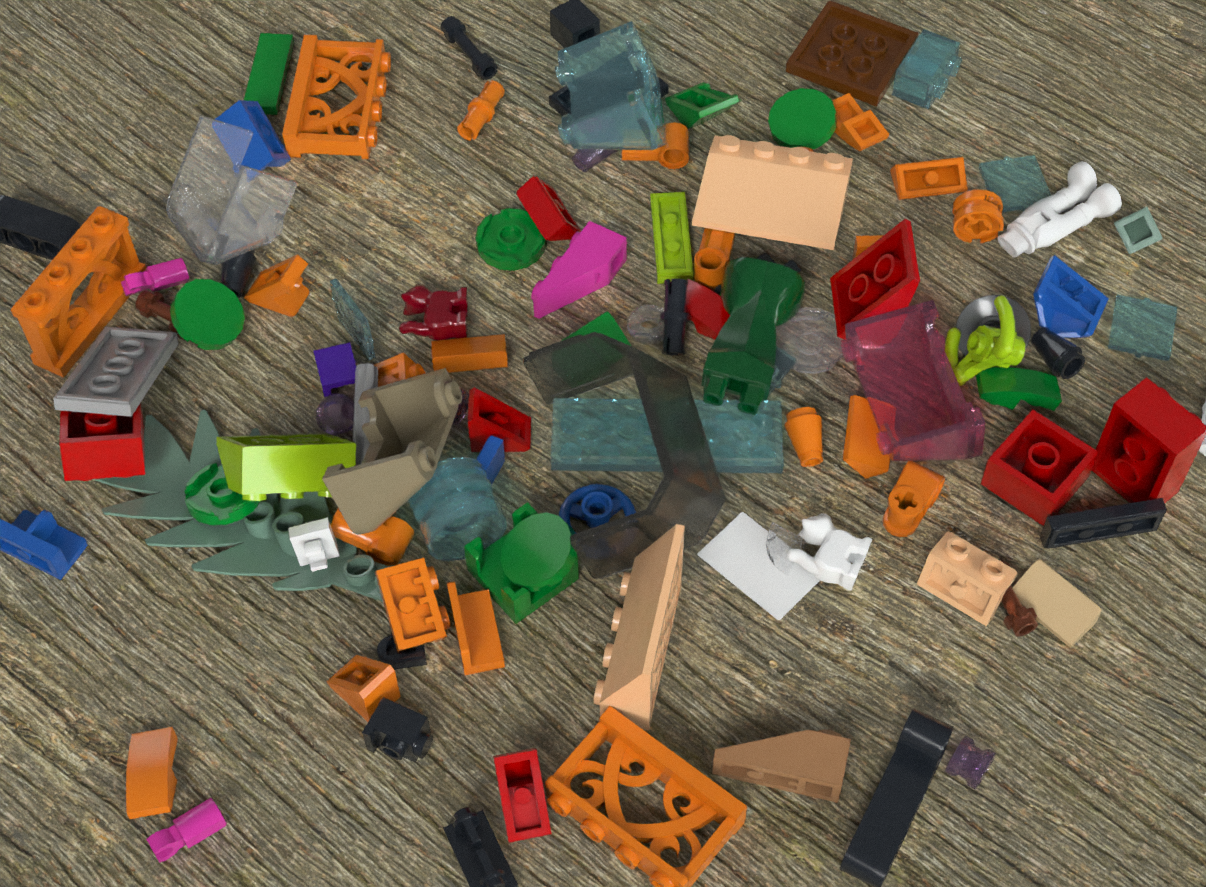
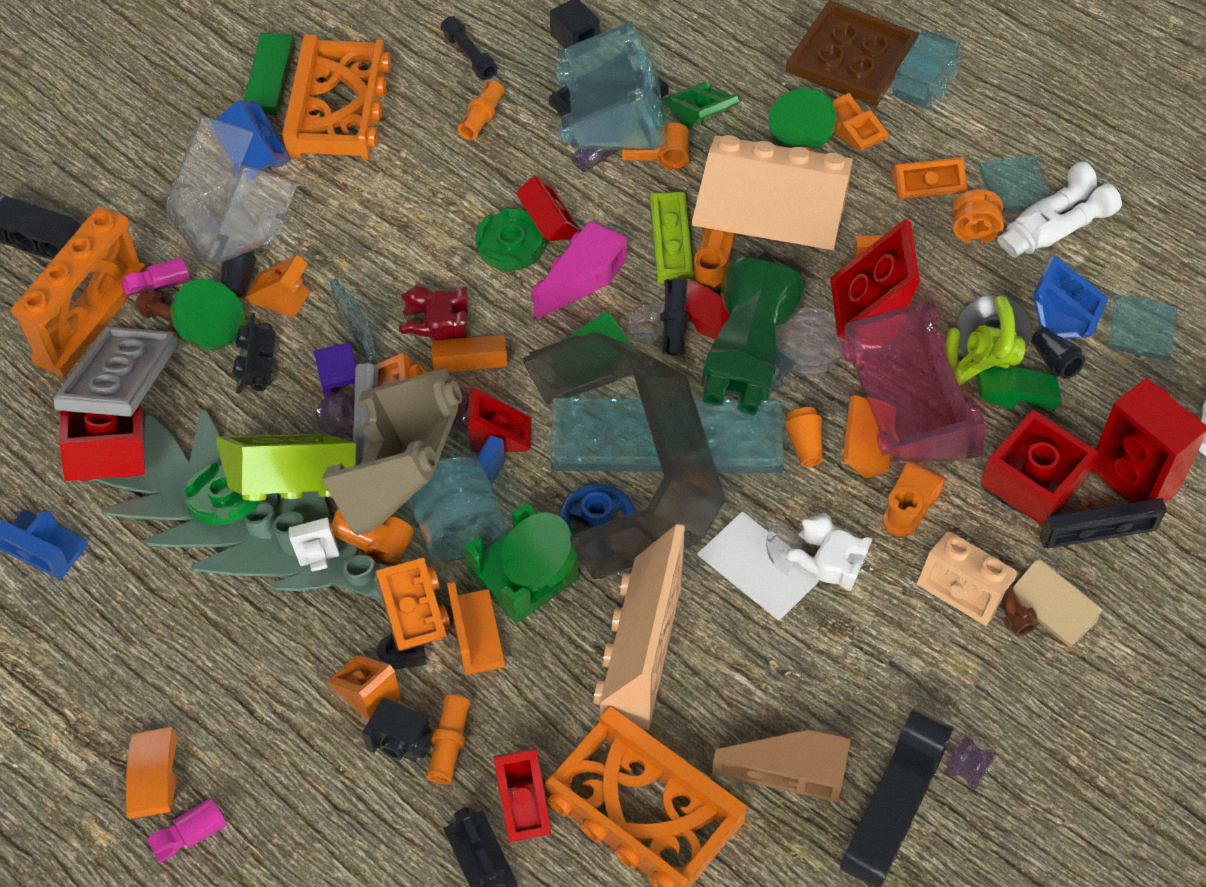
sand green slope [1114,207,1163,255] -> none
none -> black hinge [232,313,276,394]
none -> orange pin [426,695,471,785]

